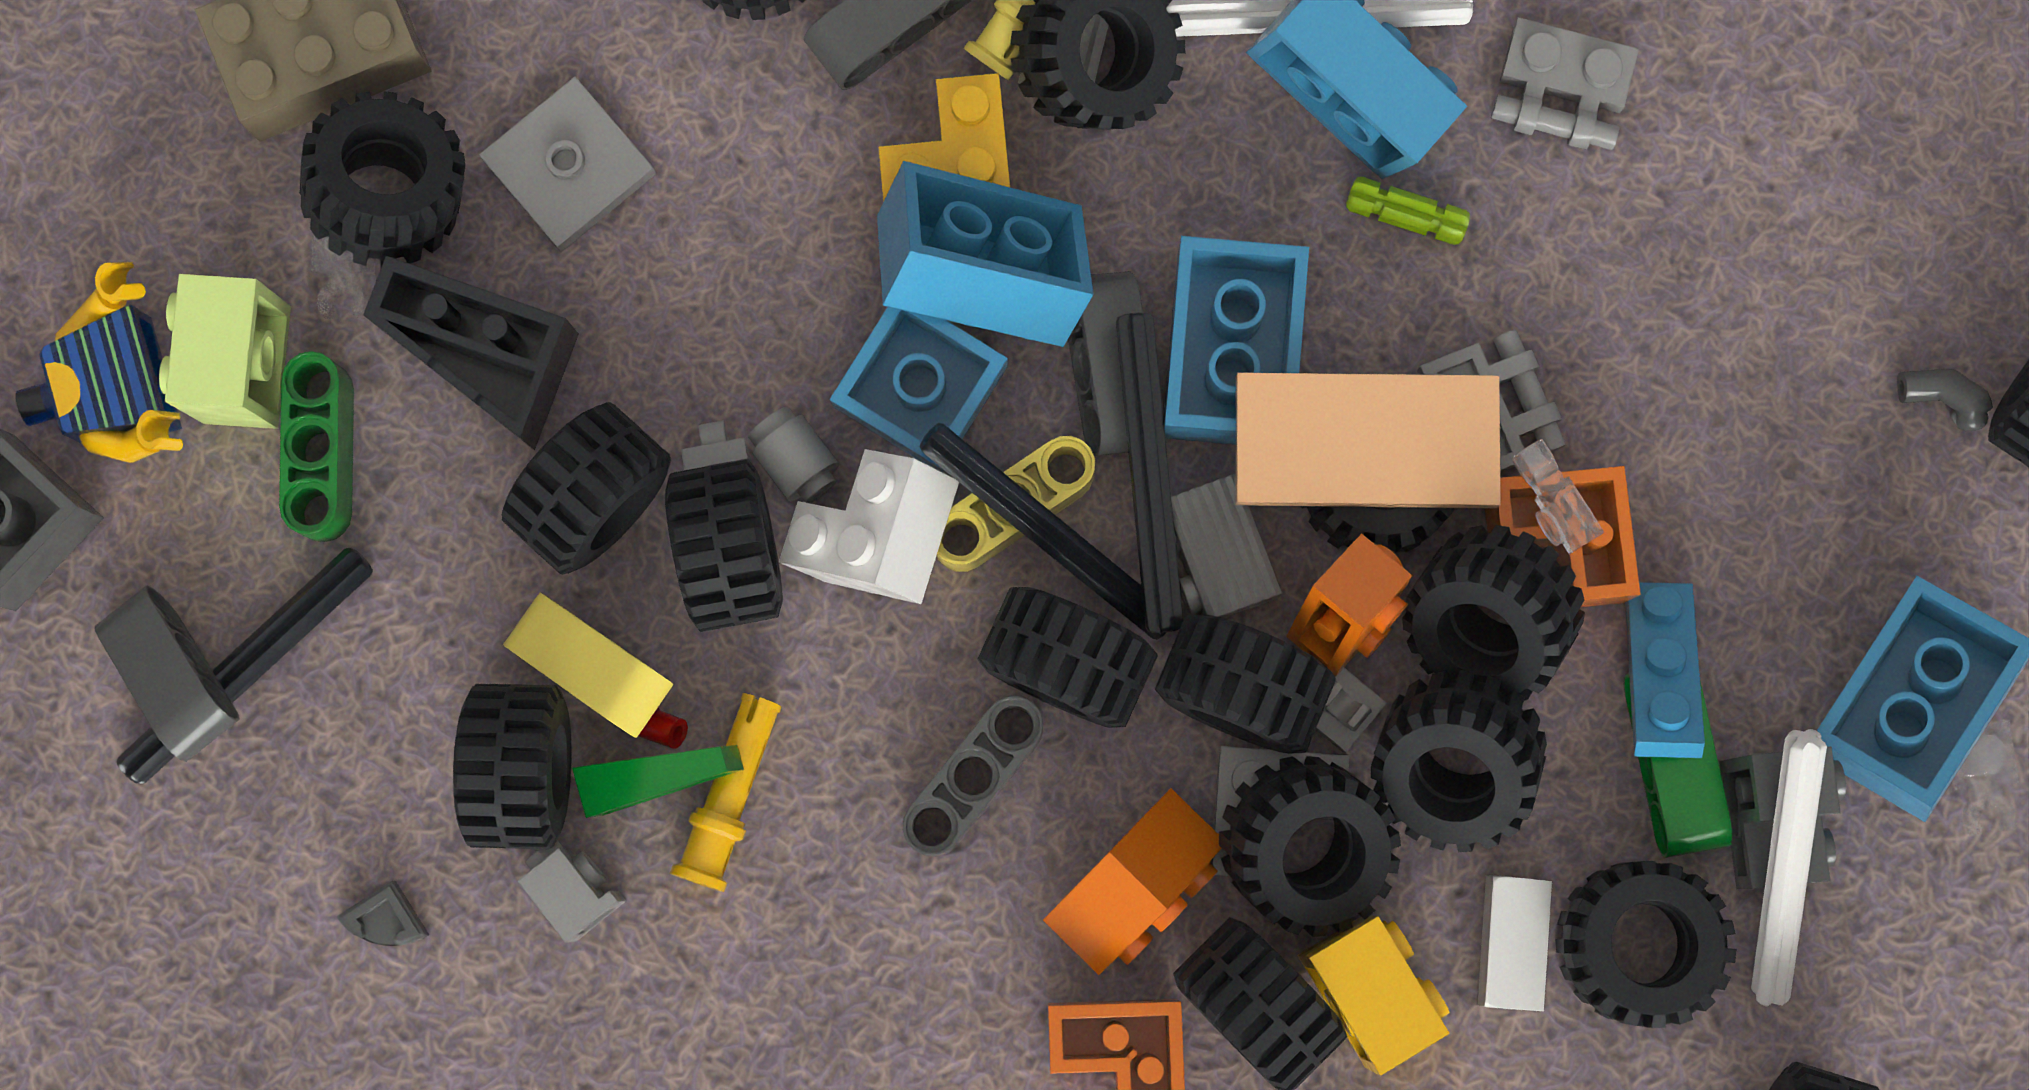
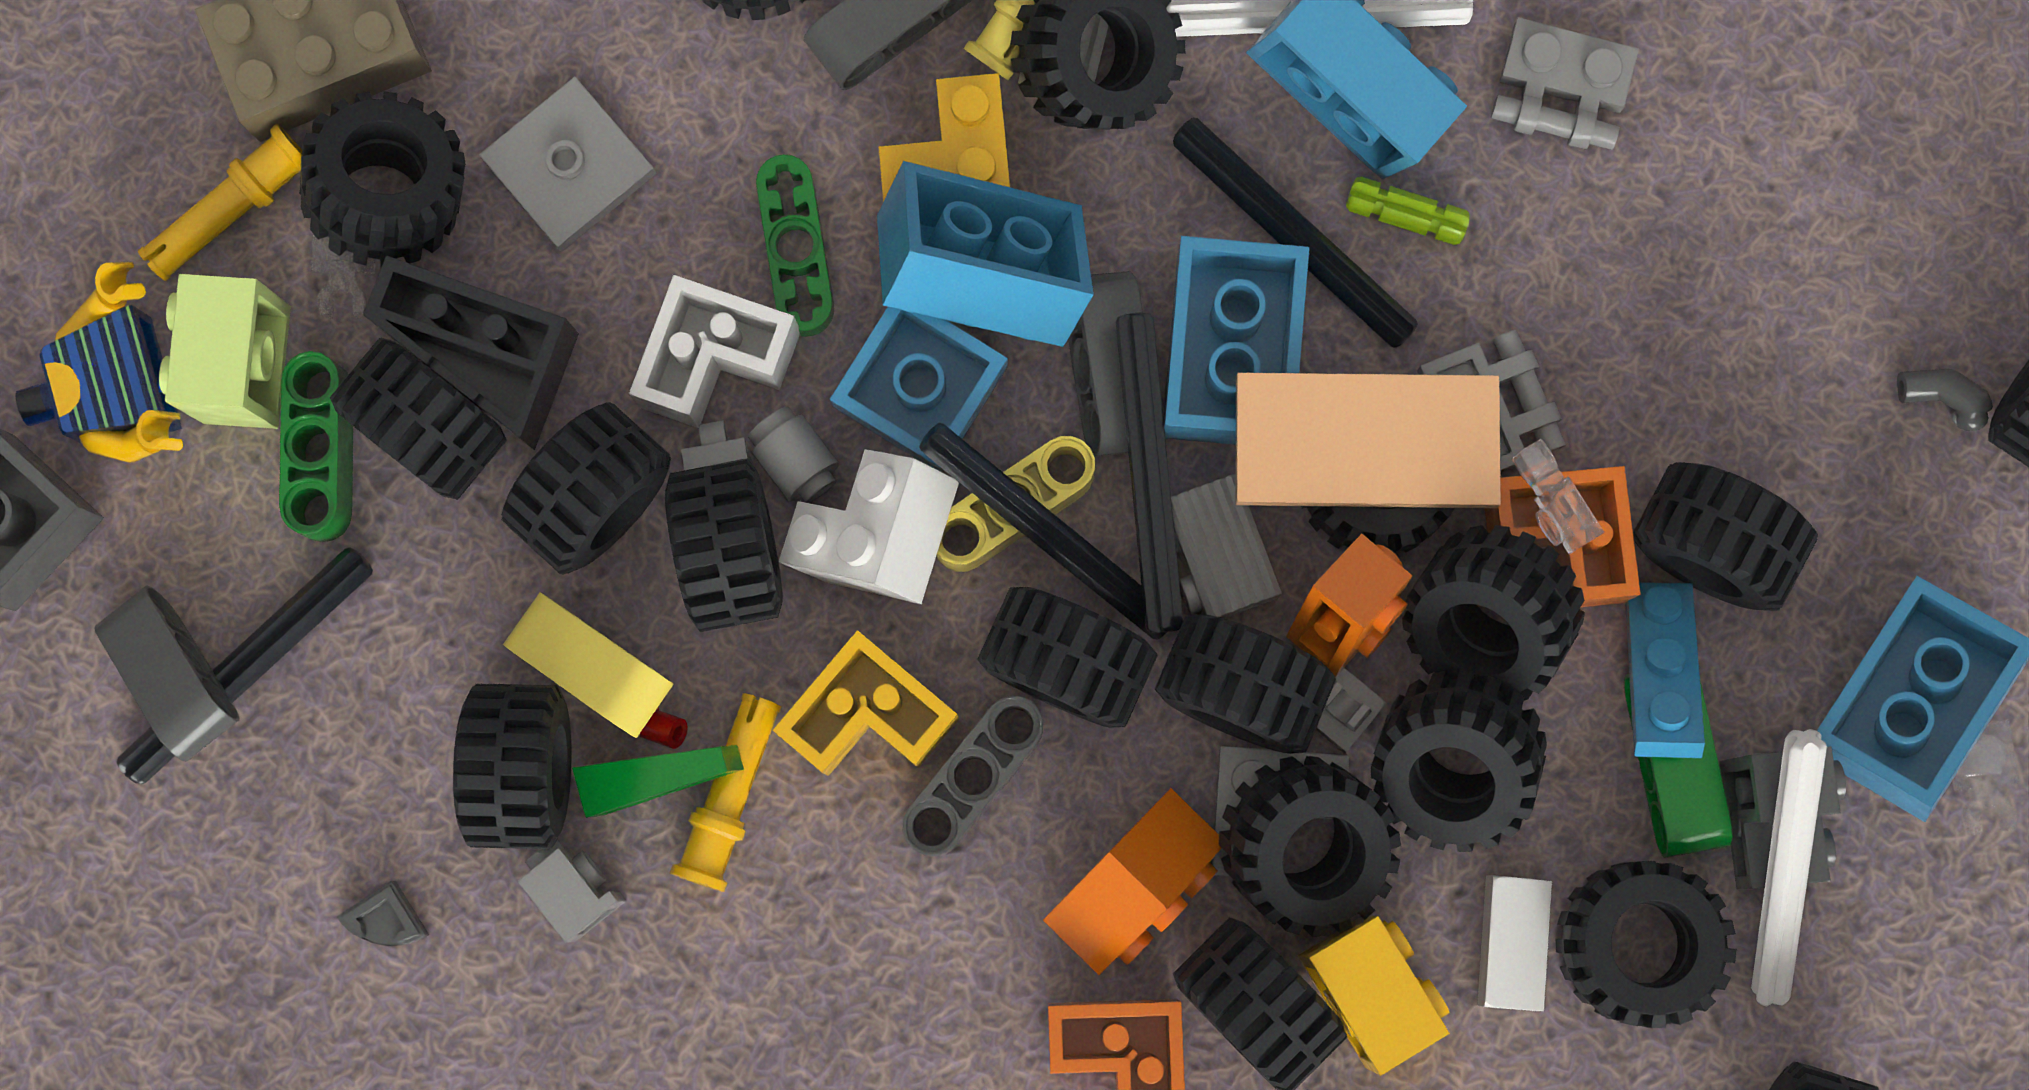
none -> yellow pin [138,124,302,281]
none -> black tyre [329,338,507,500]
none -> white brick [629,275,800,428]
none -> green beam [756,154,834,337]
none -> yellow brick [772,630,960,776]
none -> black axle [1173,117,1418,348]
none -> black tyre [1633,462,1818,611]

